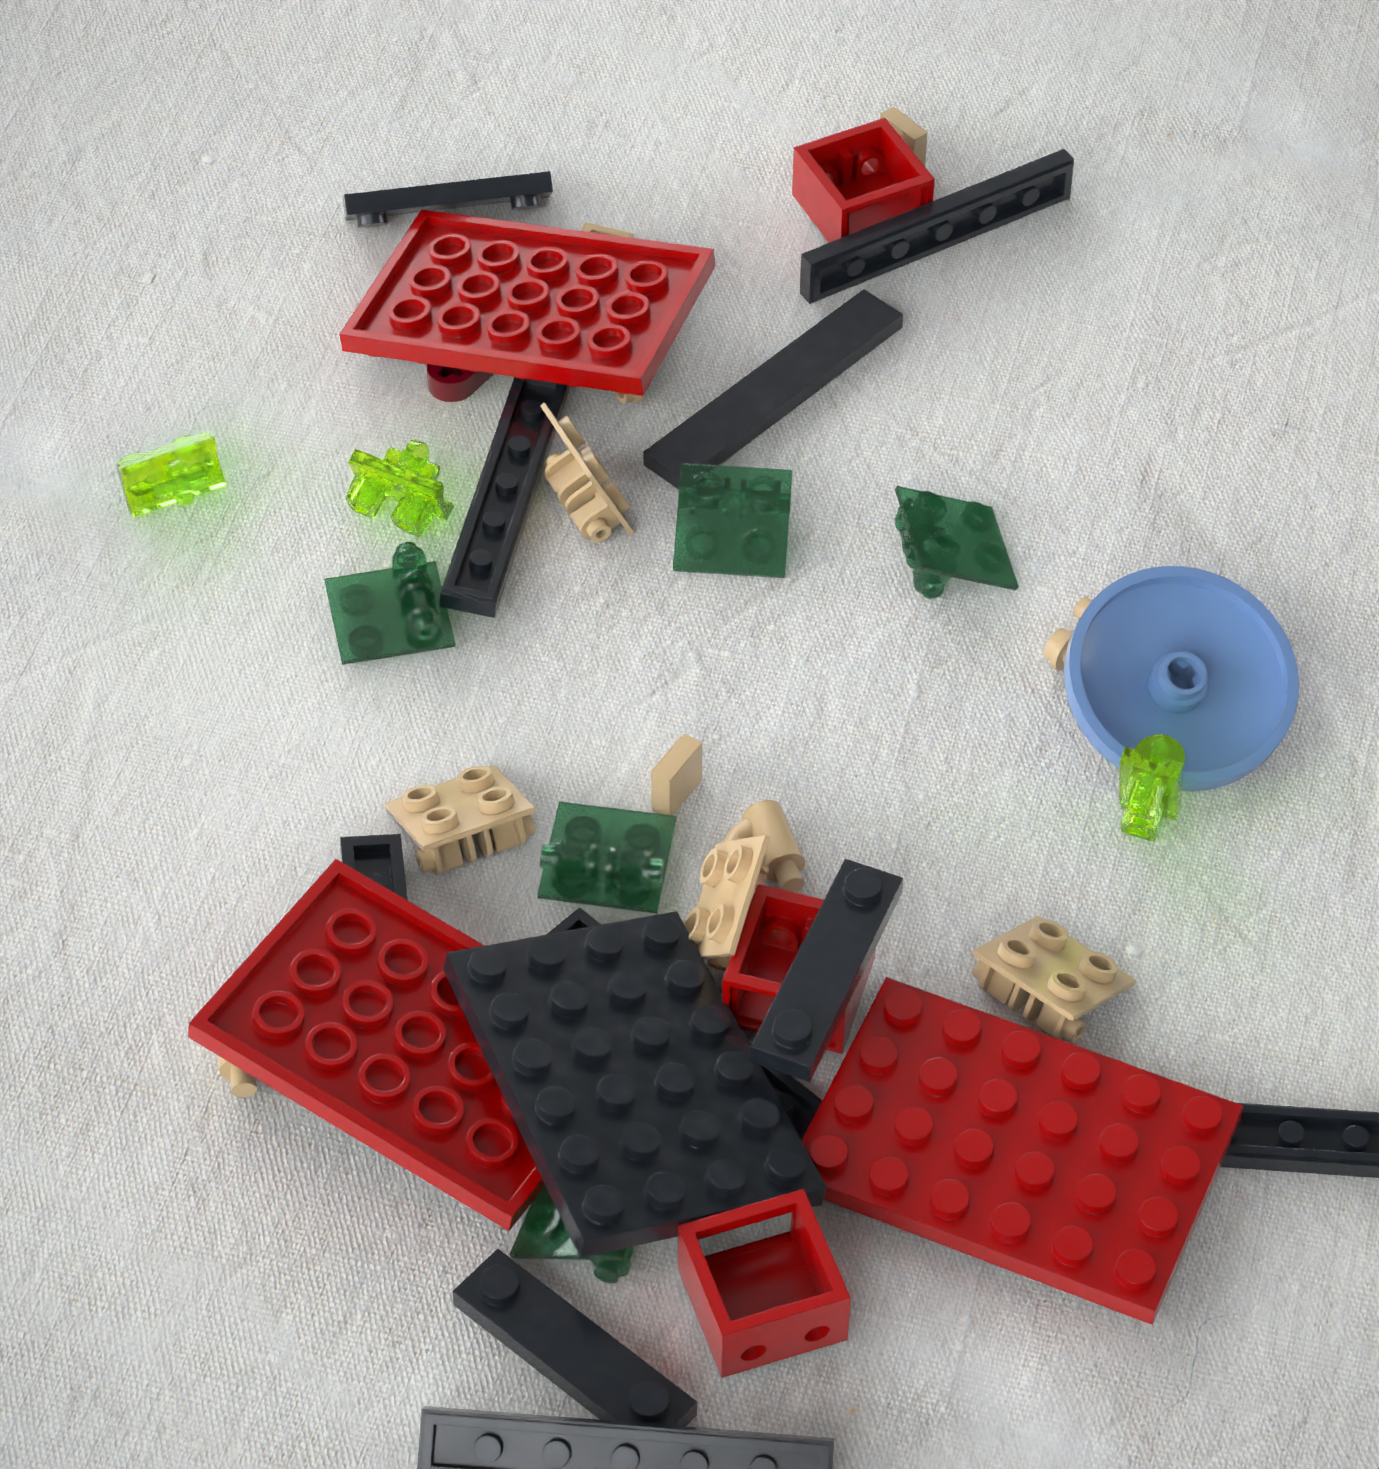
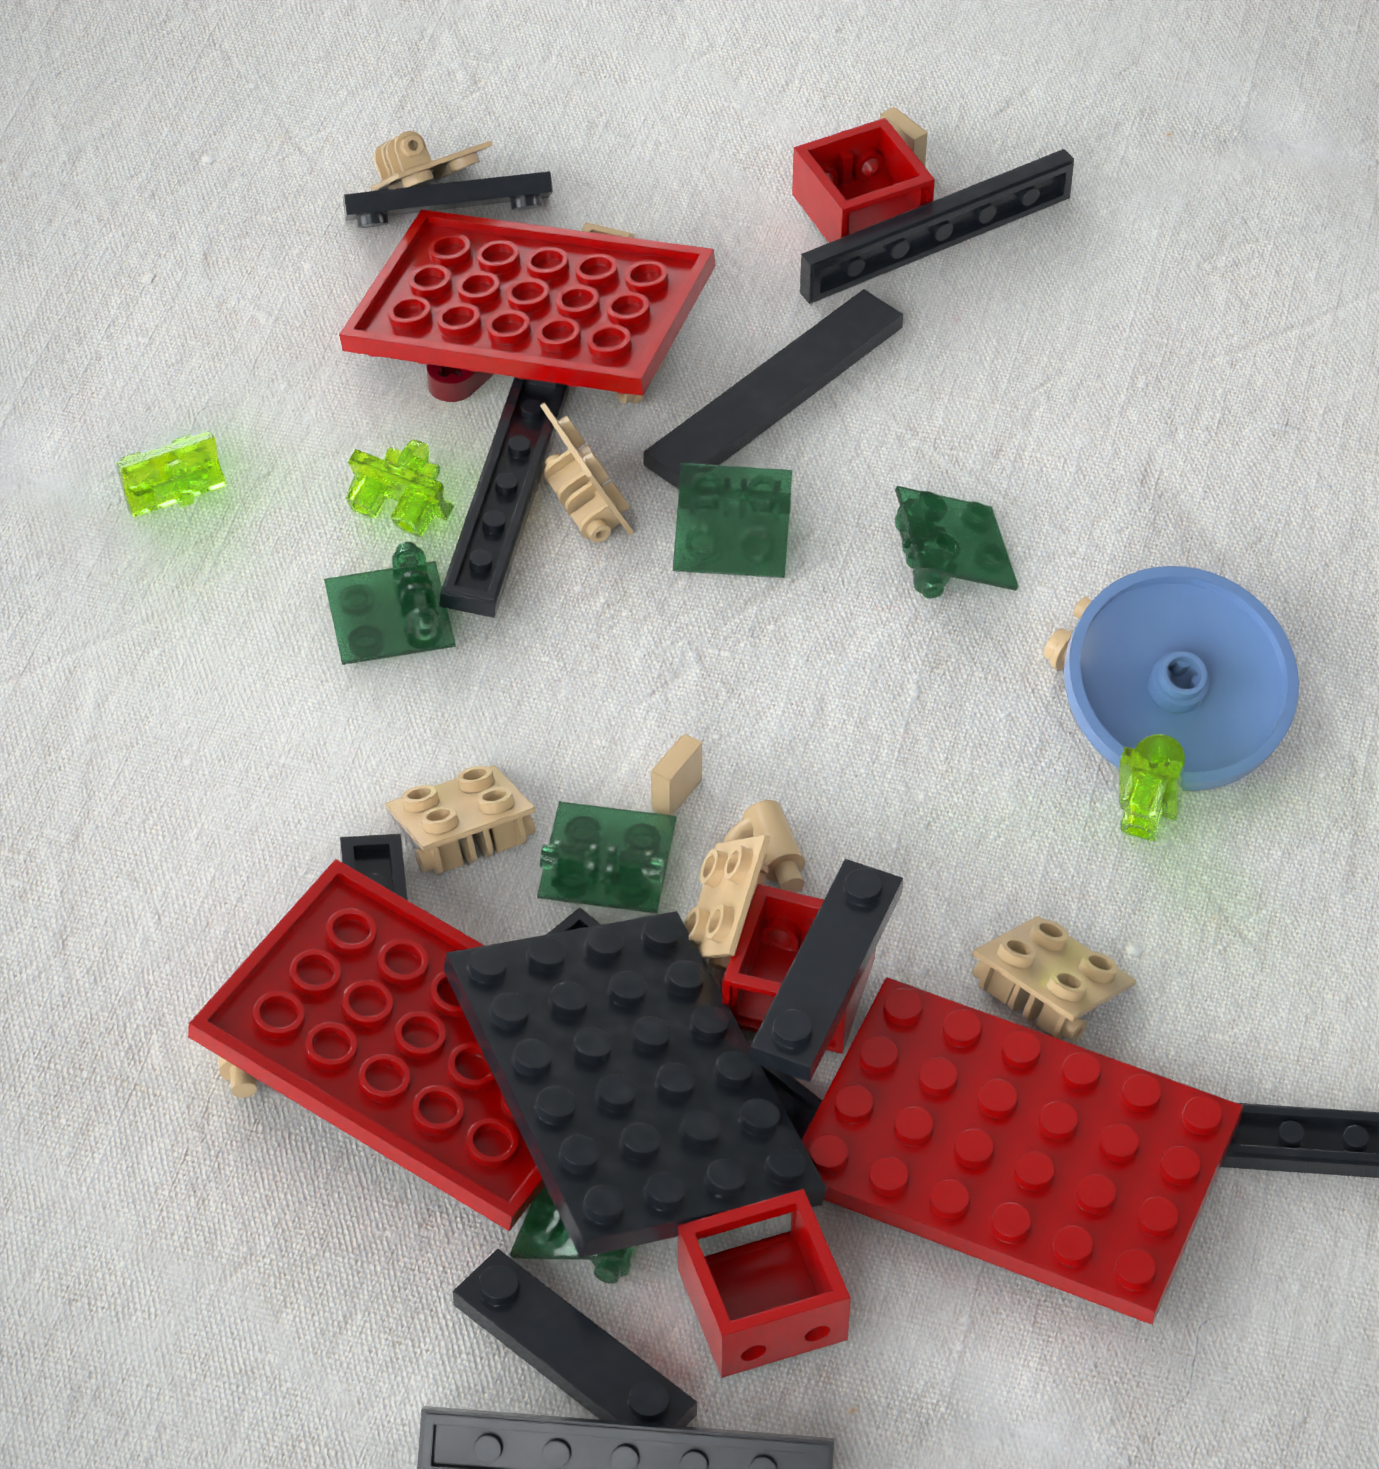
none -> tan hinge [370,131,492,191]

